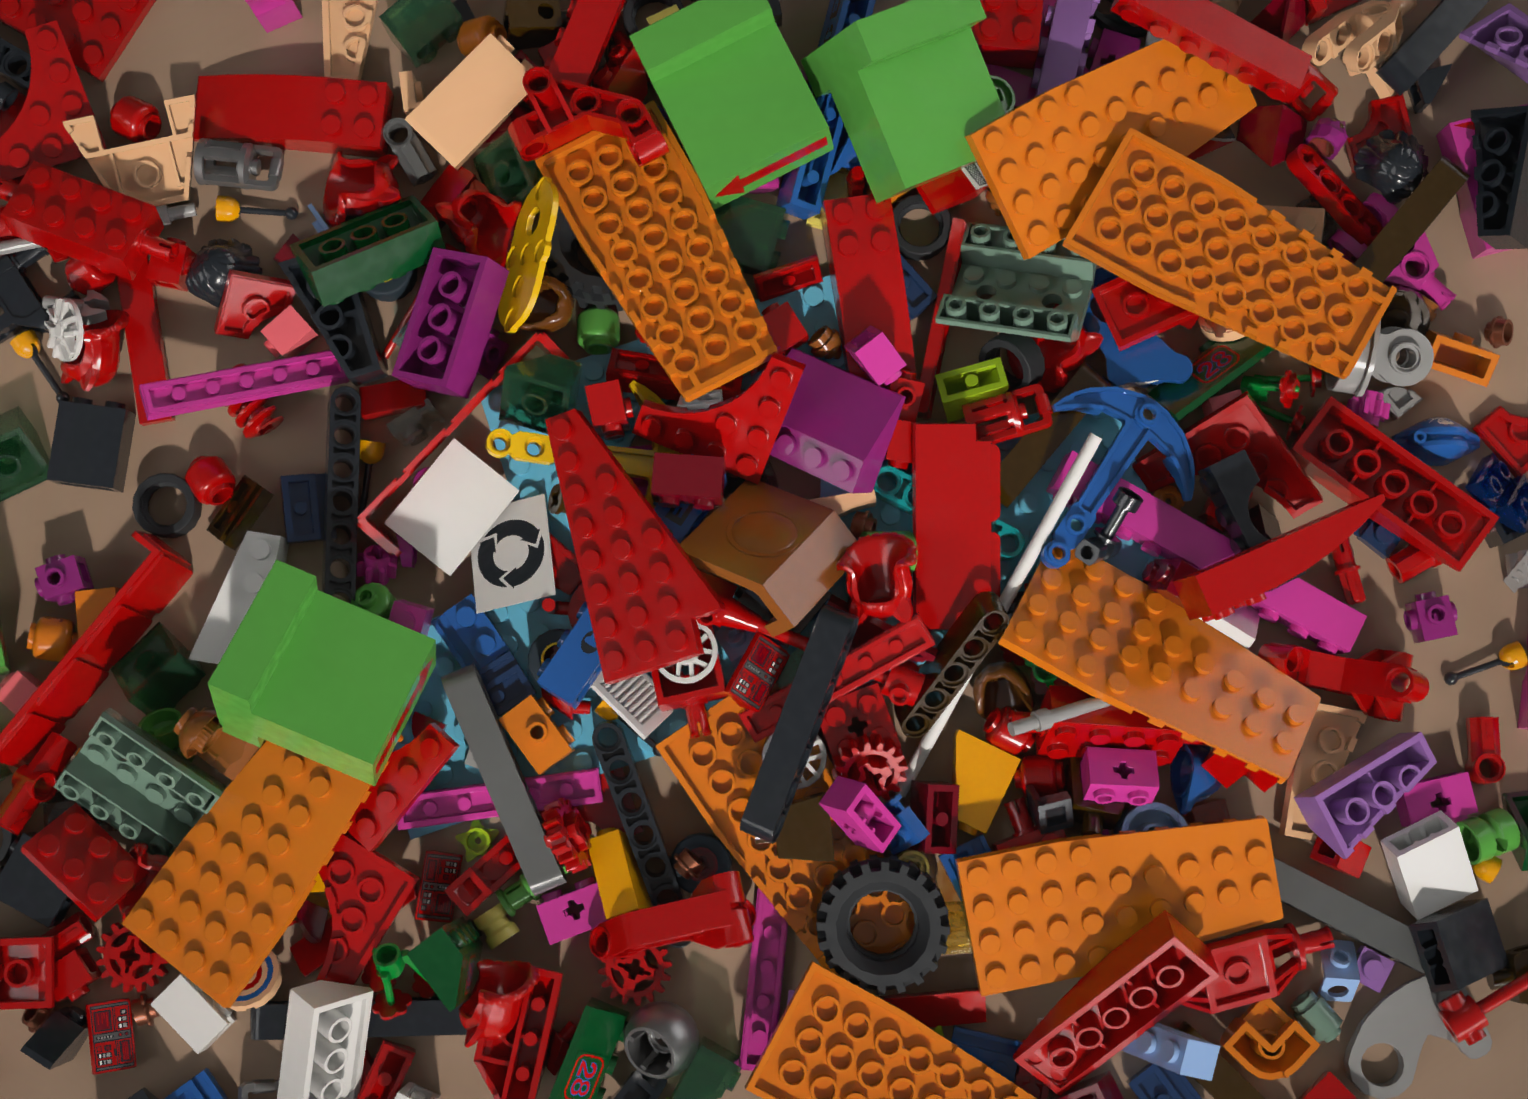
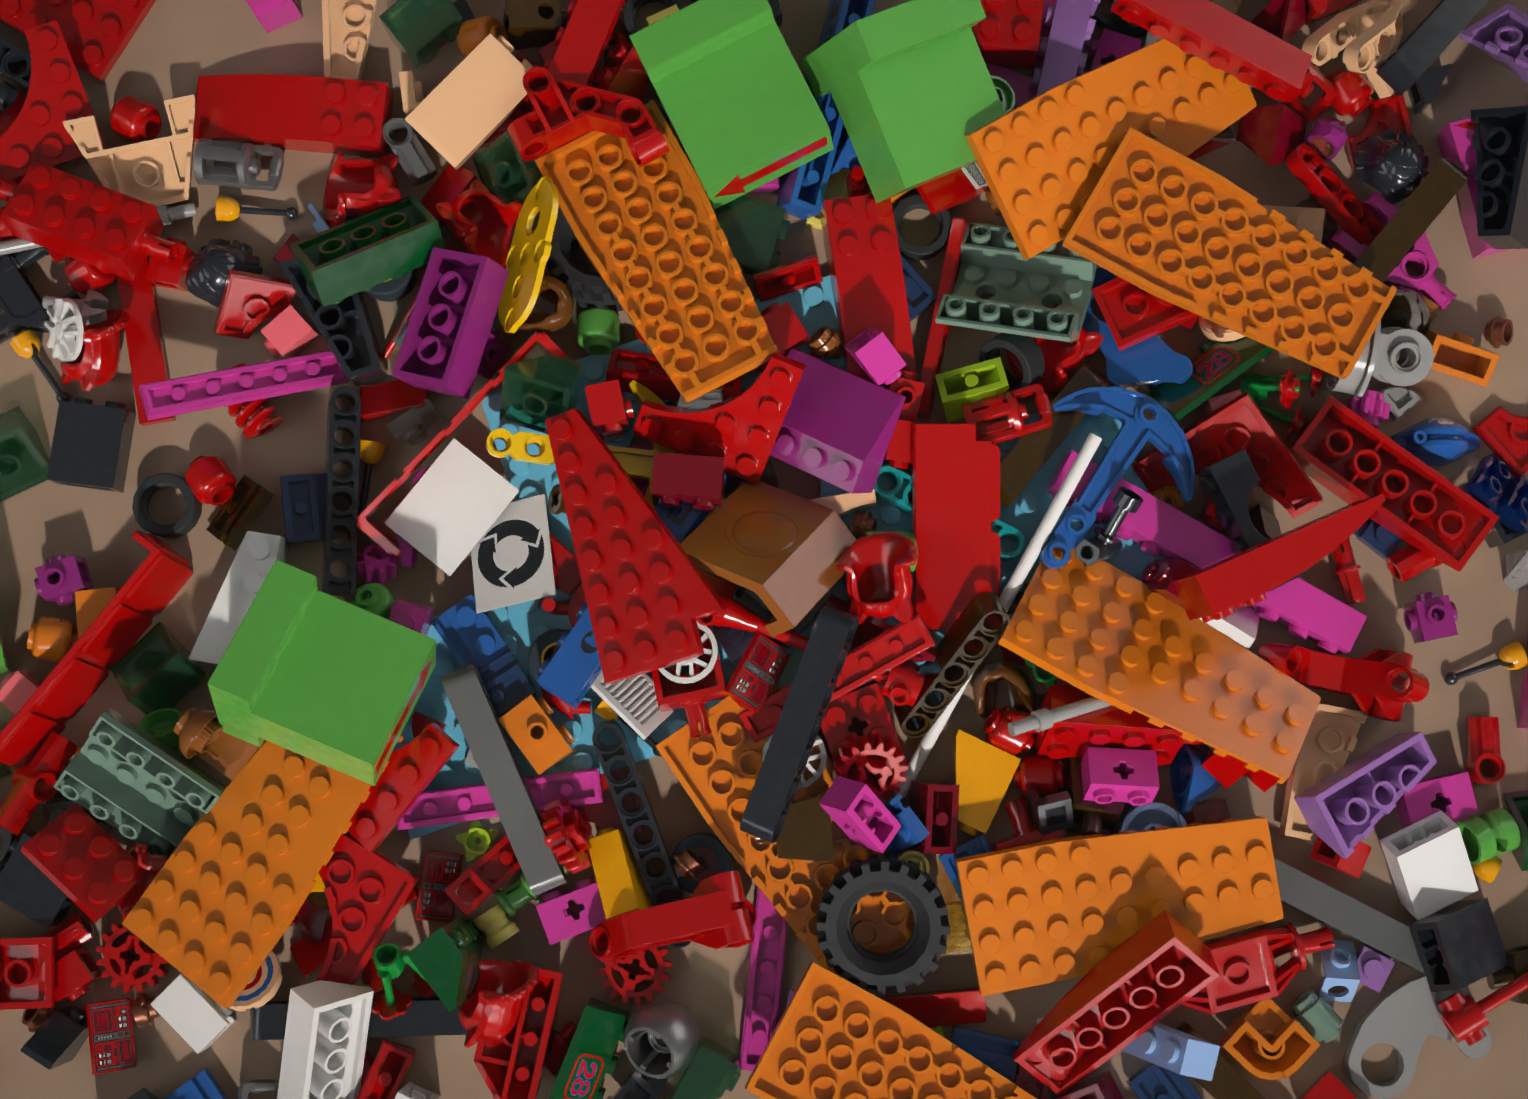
none -> red head [1323,67,1374,118]

